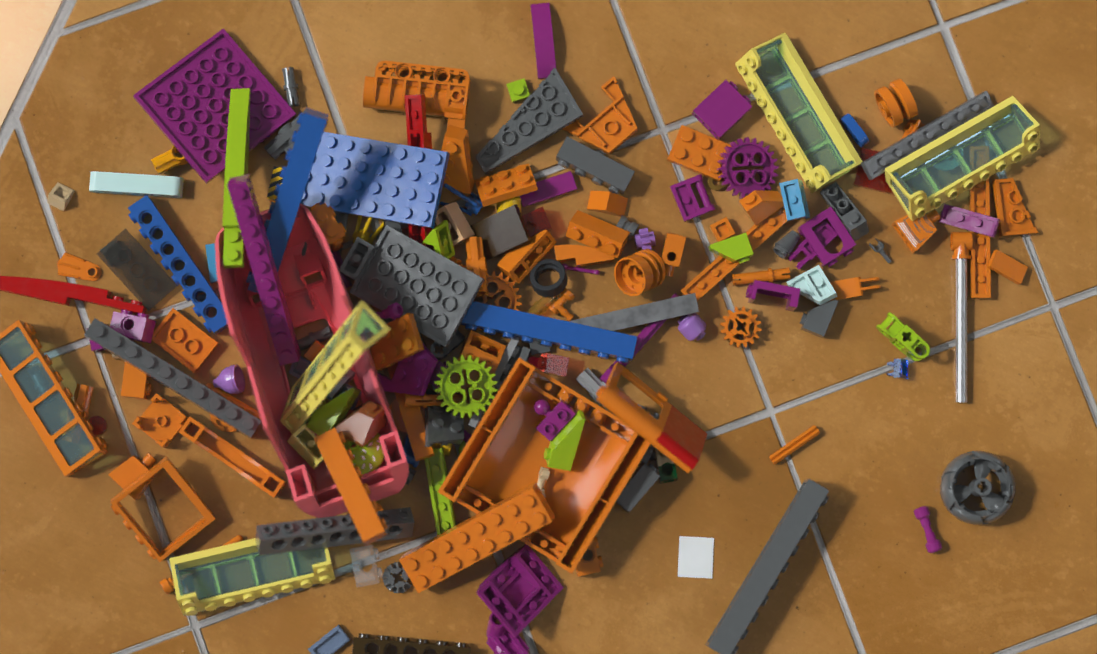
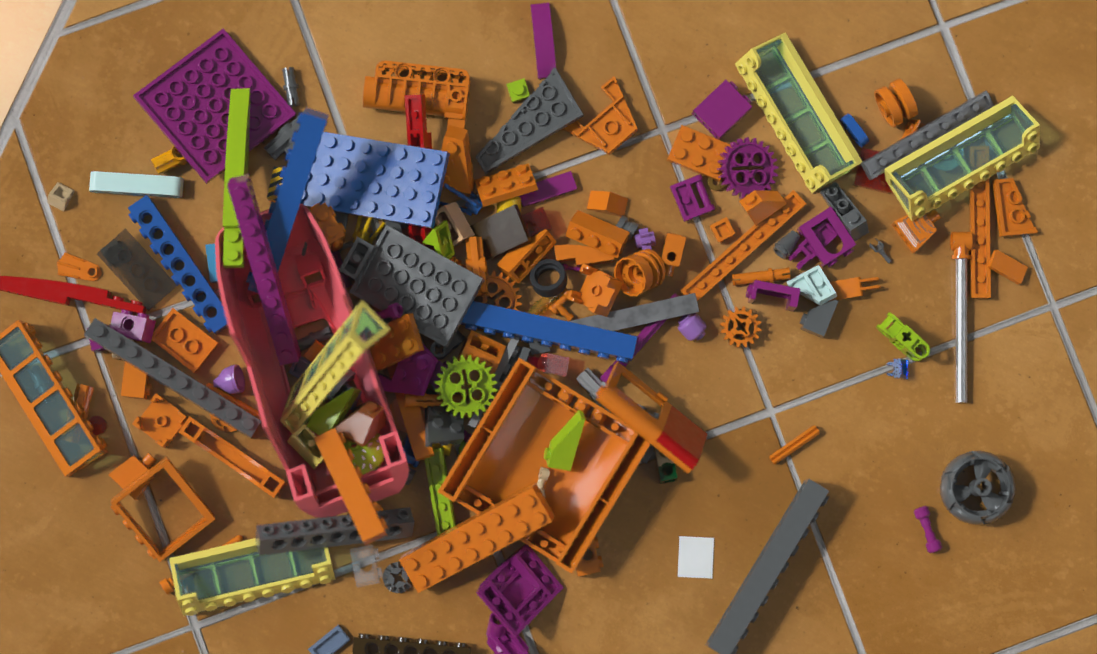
magenta plate [534,399,577,441] -> none
dark grey brick [556,137,635,195] -> none
dark grey brick [616,464,660,513] -> none
lime slope [708,233,754,264] -> none
dark azure panel [779,179,810,221] -> none
magenta tile [939,204,1000,238] -> none
none -> orange panel [567,263,623,317]

